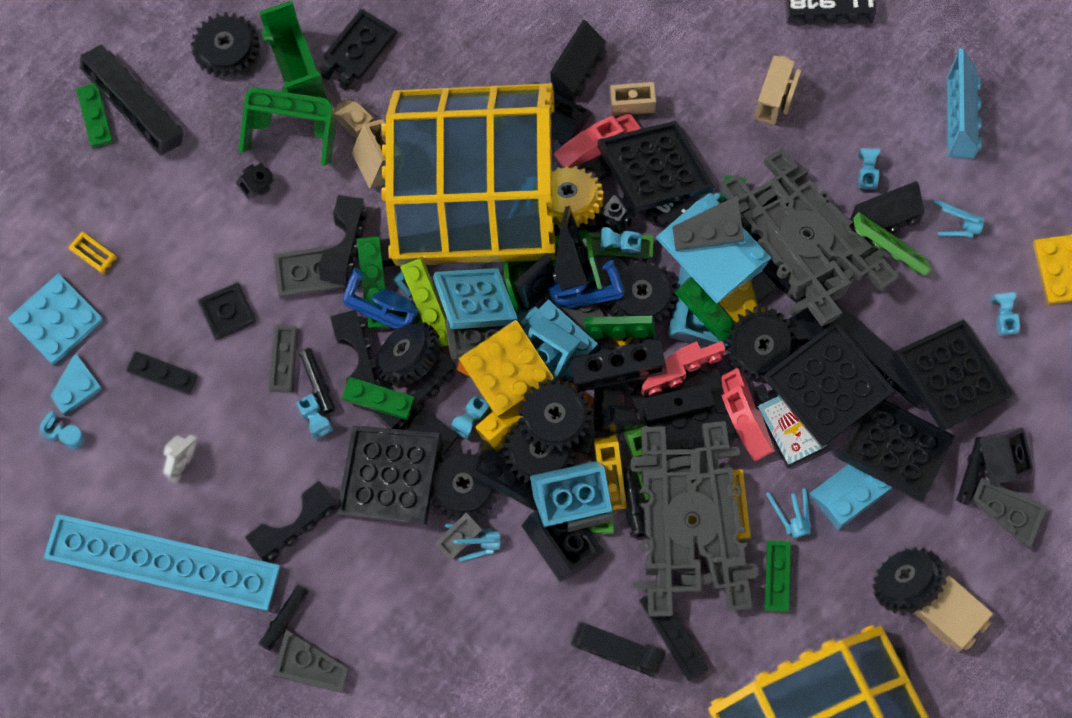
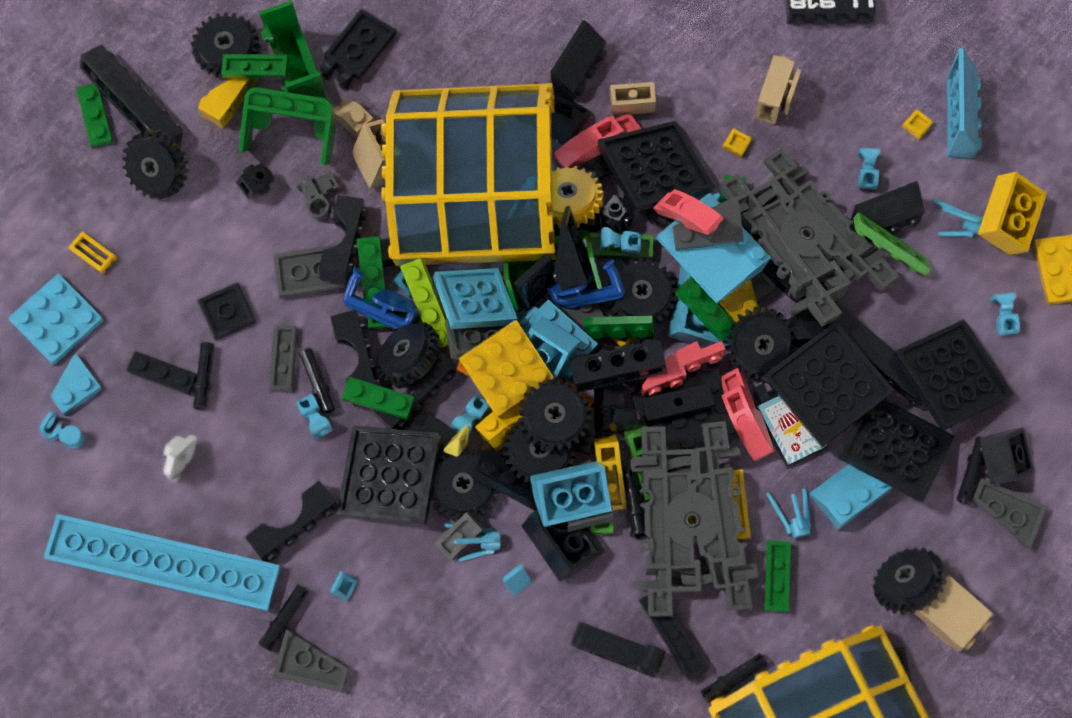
none -> black gear [122,129,189,200]
none -> black pin [193,342,215,411]
none -> yellow slope [198,78,259,129]
none -> green plate [221,54,289,79]
none -> dark grey piece [297,171,342,221]
none -> medium azure slope [329,571,358,602]
none -> light yellow slope [443,425,469,457]
none -> medium azure slope [503,565,531,596]
none -> coral slope [654,189,724,235]
none -> black pin [700,653,768,704]
none -> yellow tile [722,128,752,158]
none -> yellow tile [902,109,934,140]
none -> yellow brick [978,172,1047,255]

